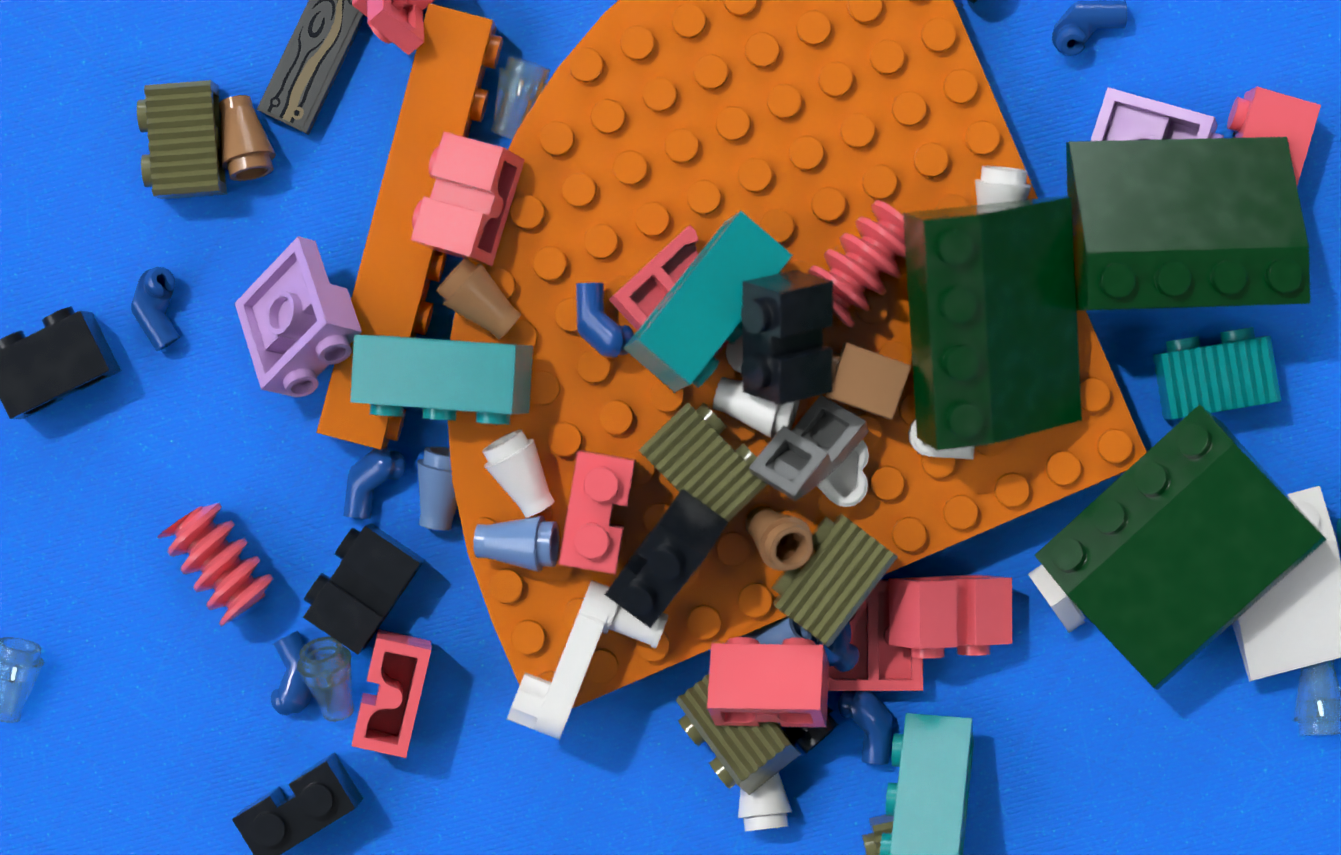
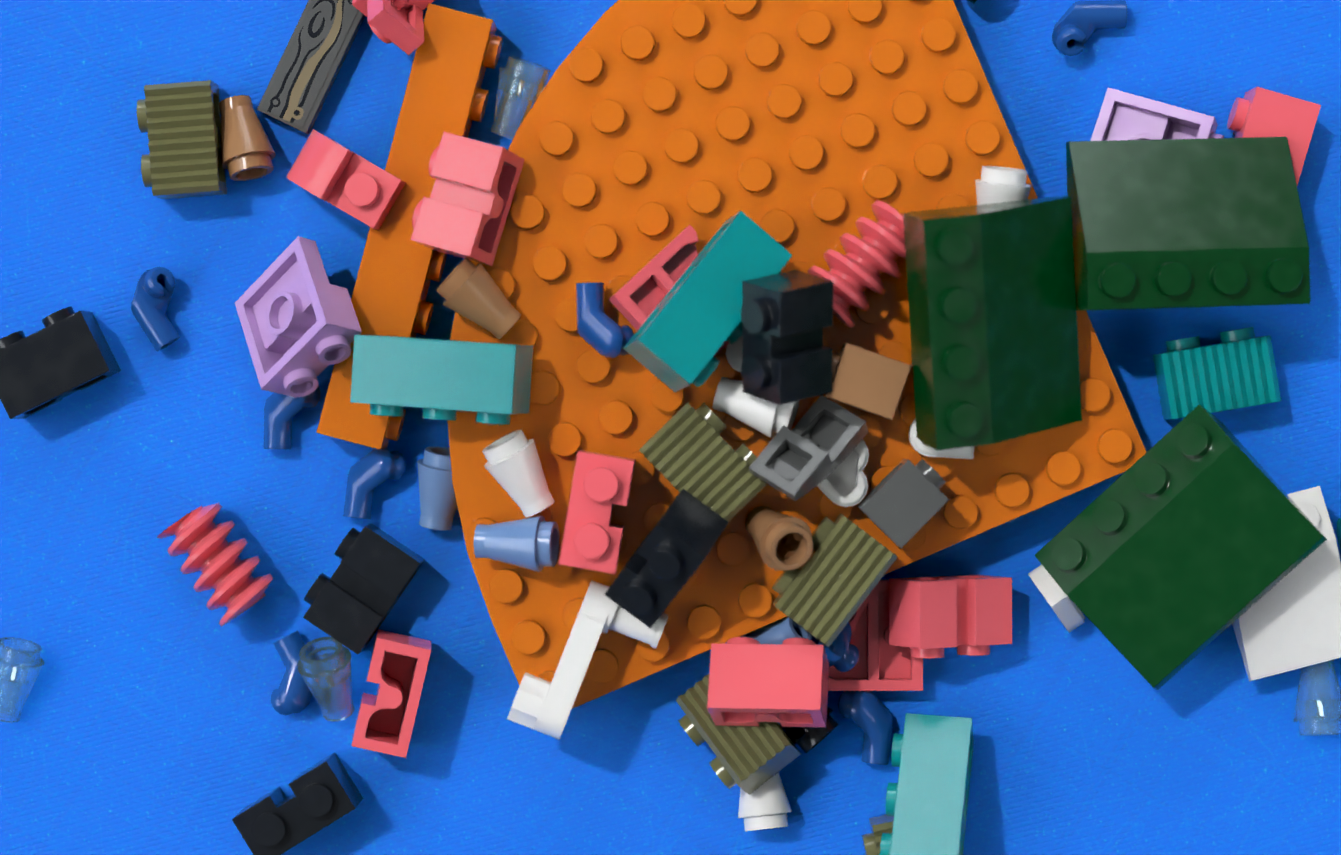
none -> blue arm [264,385,320,449]
none -> coral brick [286,129,406,231]
none -> dark grey brick [857,458,949,548]

